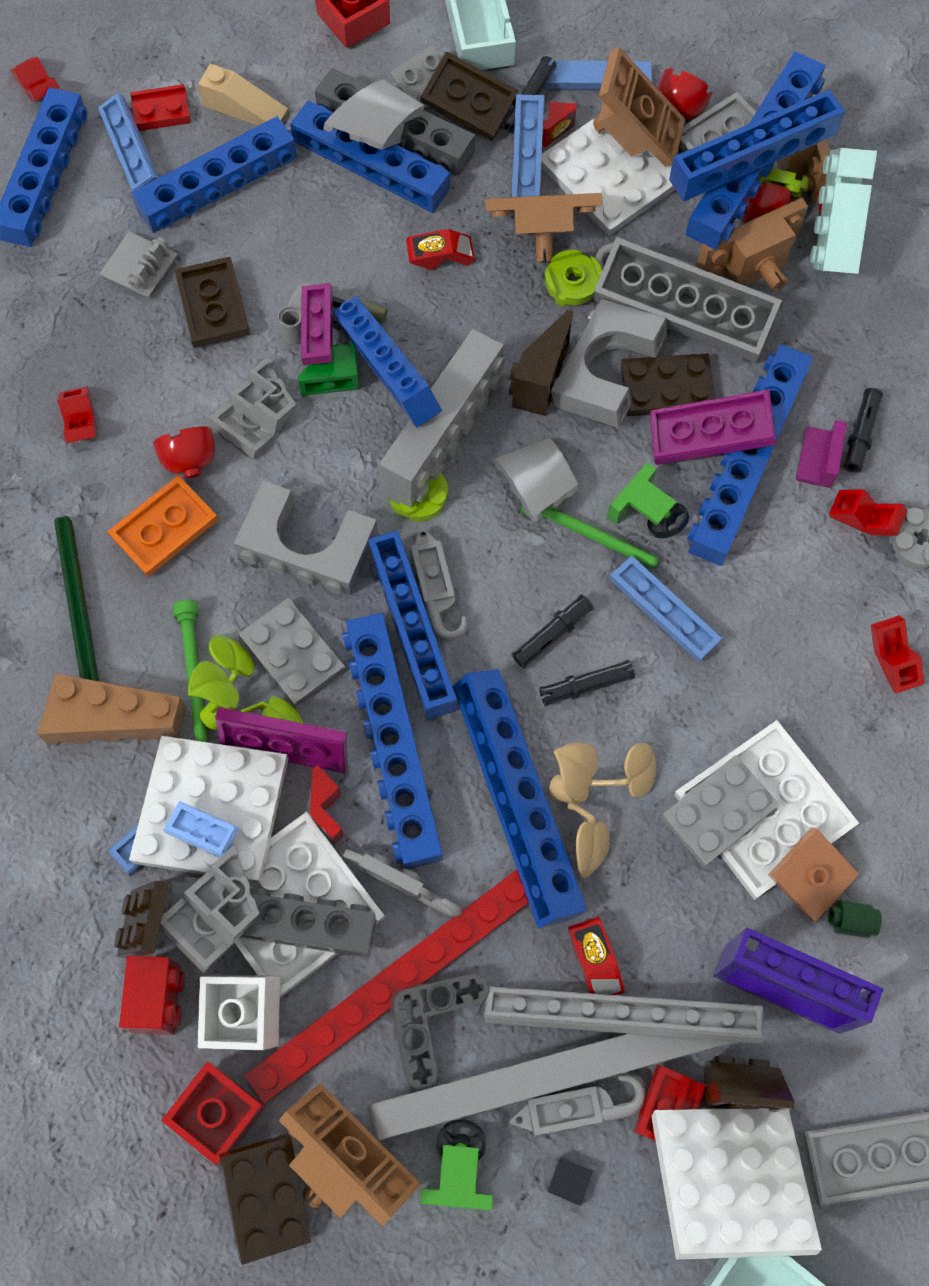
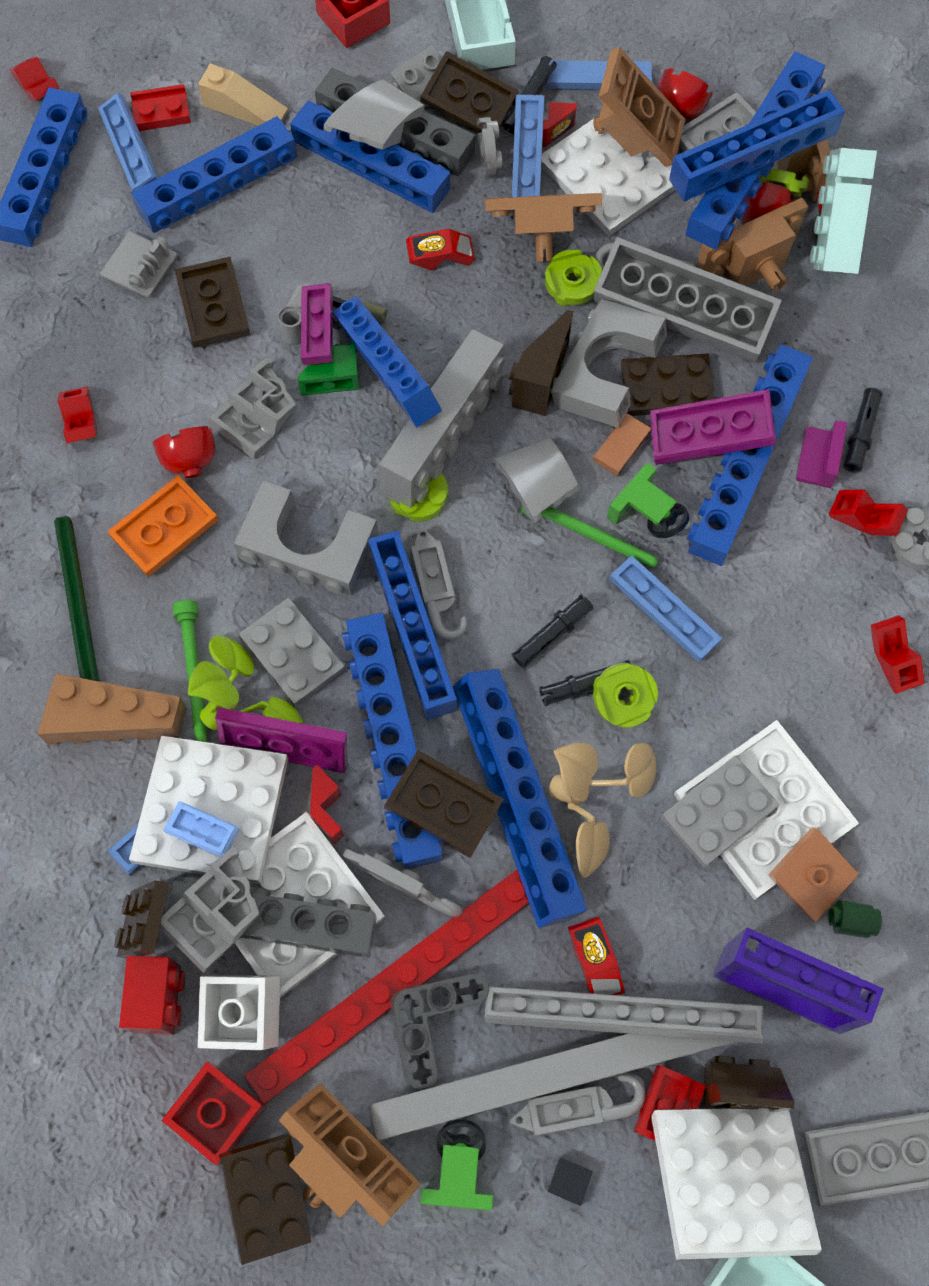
none -> dark brown plate [384,750,504,858]
none -> light grey plate [477,117,502,177]
none -> nougat tile [593,413,651,477]
none -> lime plate [593,663,658,728]

